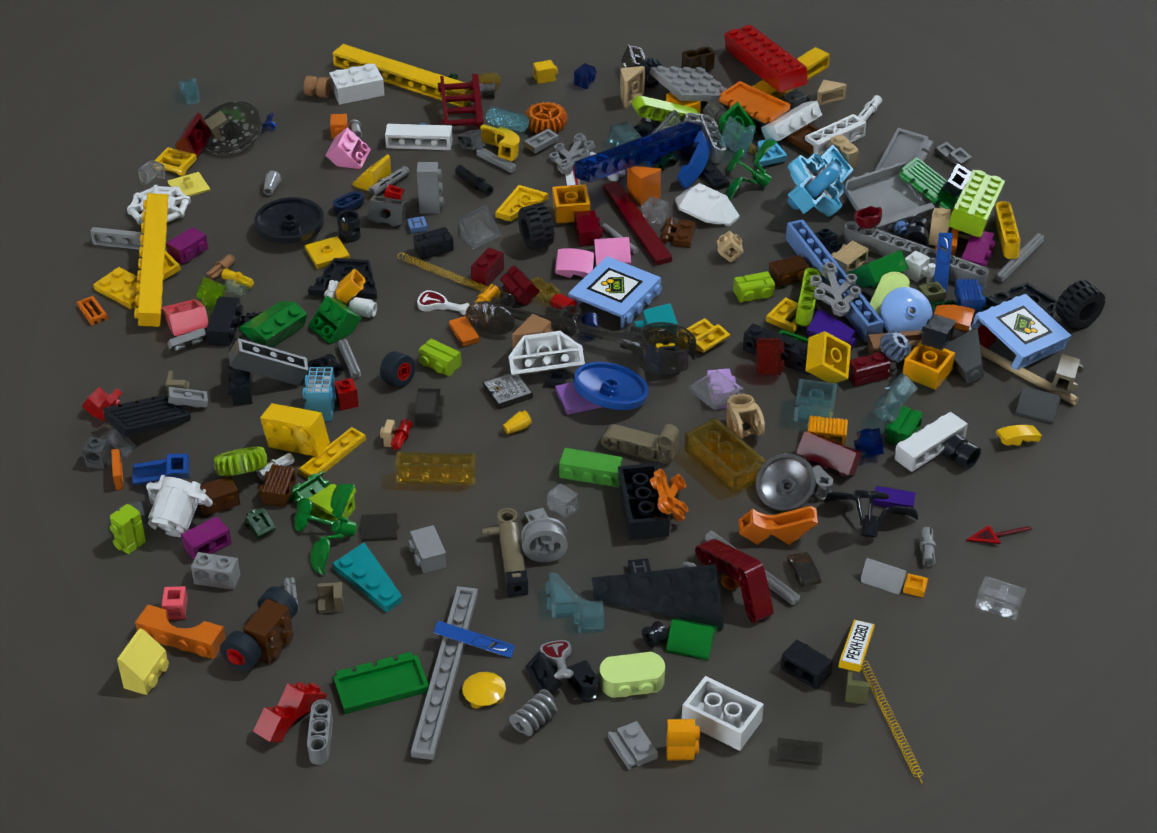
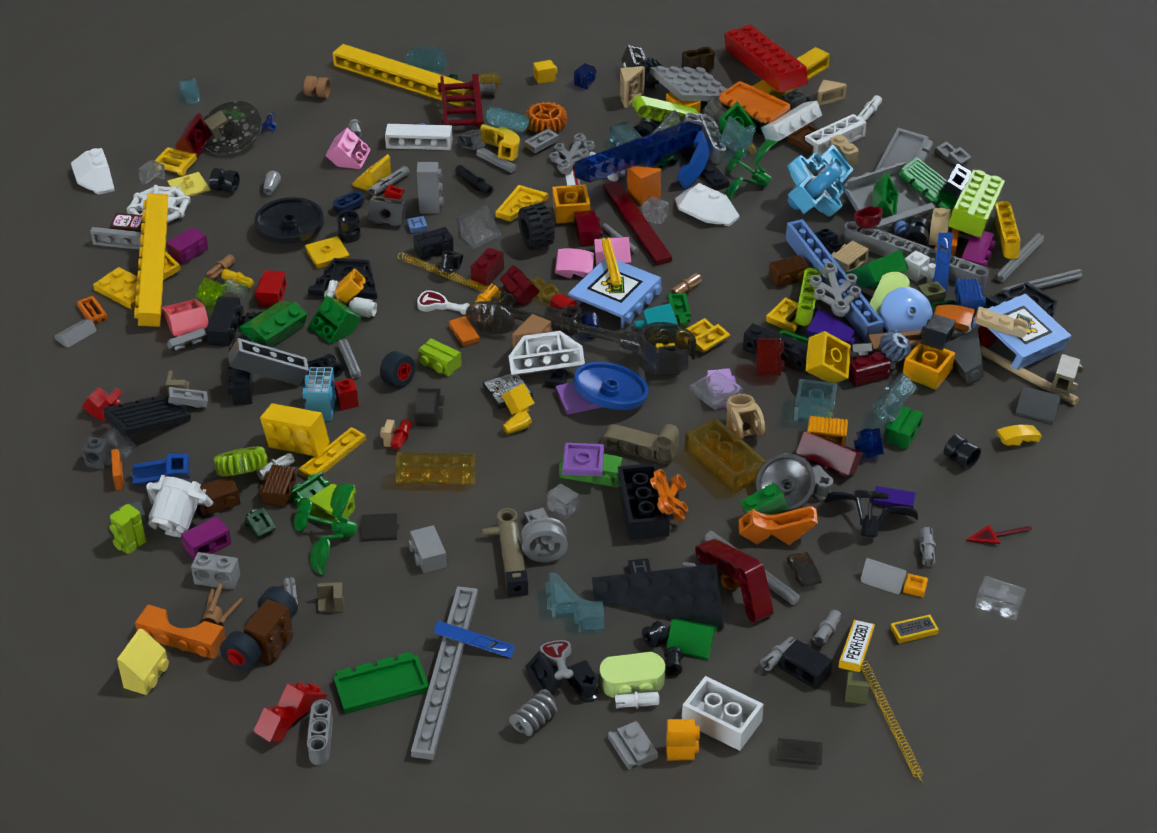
coral brick [162,586,188,620] -> none
white brick [329,63,385,105] -> none
orange brick [330,114,348,139] -> none
teal wing [332,543,403,613] -> none
yellow dish [462,672,506,709] -> none
reddish brown plate [661,217,696,248] -> none
tan brick [717,231,744,263] -> none
lime brick [733,271,775,303] -> none
medium azure wing [758,138,788,167] -> none
white brick [895,412,968,472] -> none
black tyre [1055,280,1106,330] -> none
none -> light grey slope [54,319,97,348]
none -> white wedge [71,148,115,195]
none -> tile [110,213,145,232]
none -> medium nougat plant [202,583,243,625]
none -> black wheel [209,168,240,193]
none -> red brick [255,270,287,307]
none -> clear light blue gear [405,45,446,74]
none -> black piece [438,249,463,273]
none -> yellow brick [502,383,534,415]
none -> medium lavender tile [562,443,604,477]
none -> yellow axle [601,238,622,286]
none -> white axle [615,691,660,709]
none -> black bush [664,647,683,676]
none -> green hinge [668,293,691,332]
none -> medium nougat axle [670,273,702,294]
none -> green brick [740,482,788,515]
none -> light grey pin [760,637,796,671]
none -> light grey pin [812,610,842,647]
none -> light grey plate [852,343,872,355]
none -> green slope [872,173,899,218]
none -> tile [890,614,939,644]
none -> tan hinge [975,306,1028,337]
none -> light grey axle [1002,269,1082,292]

